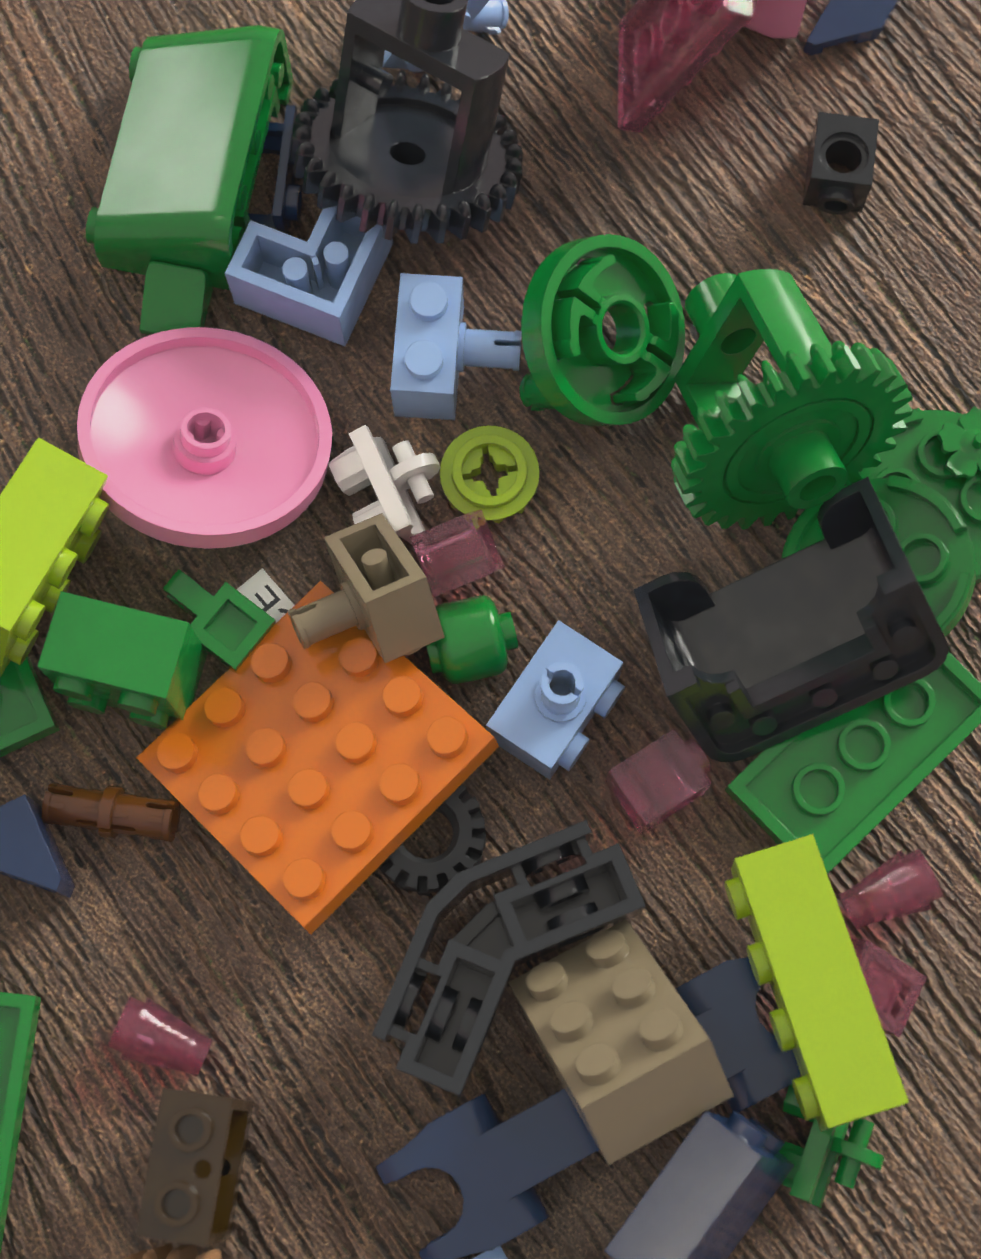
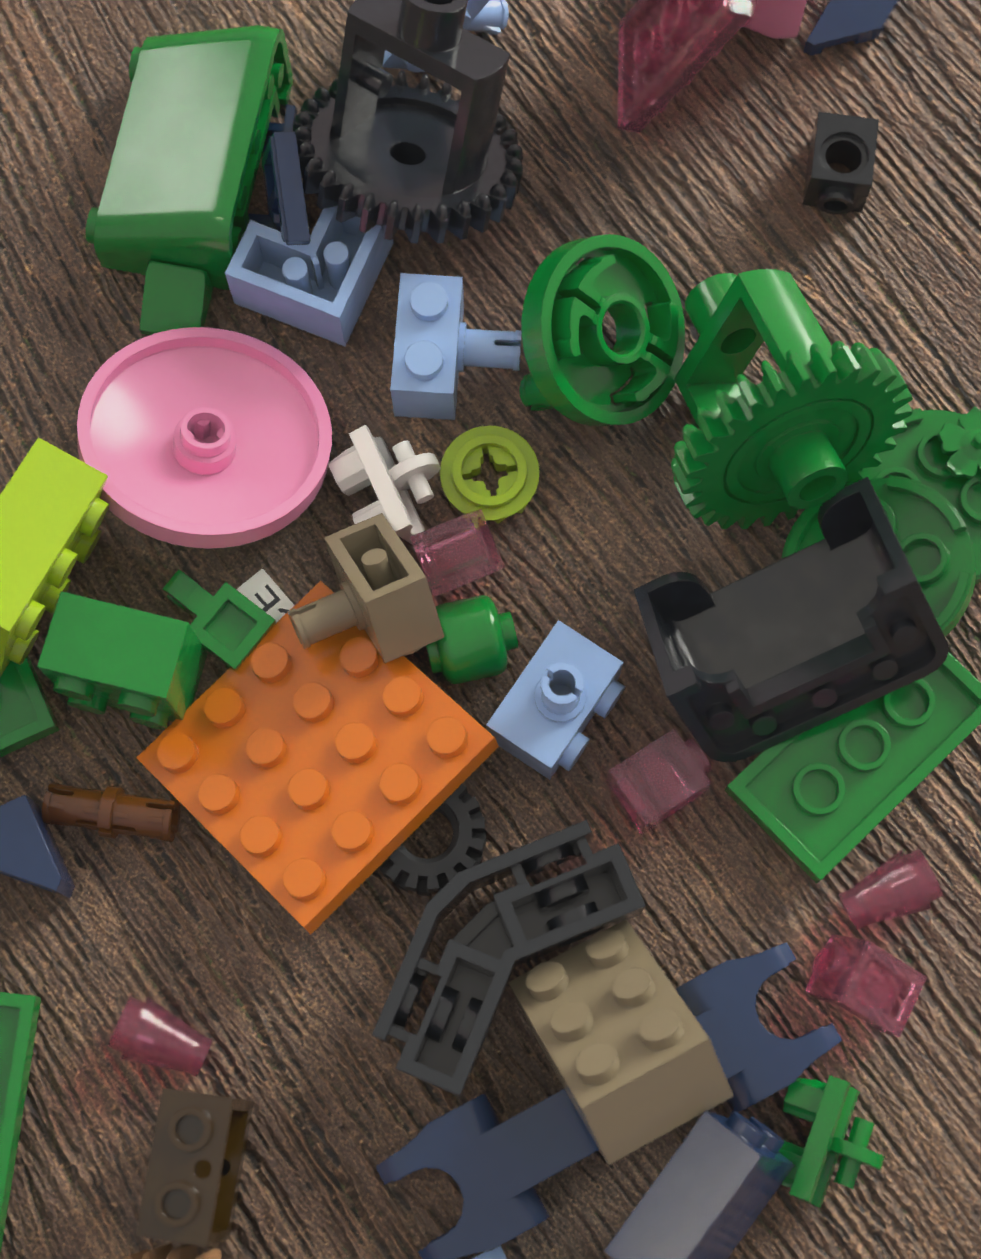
lime brick [724,834,909,1131] -> none
none -> dark blue tile [262,132,310,245]

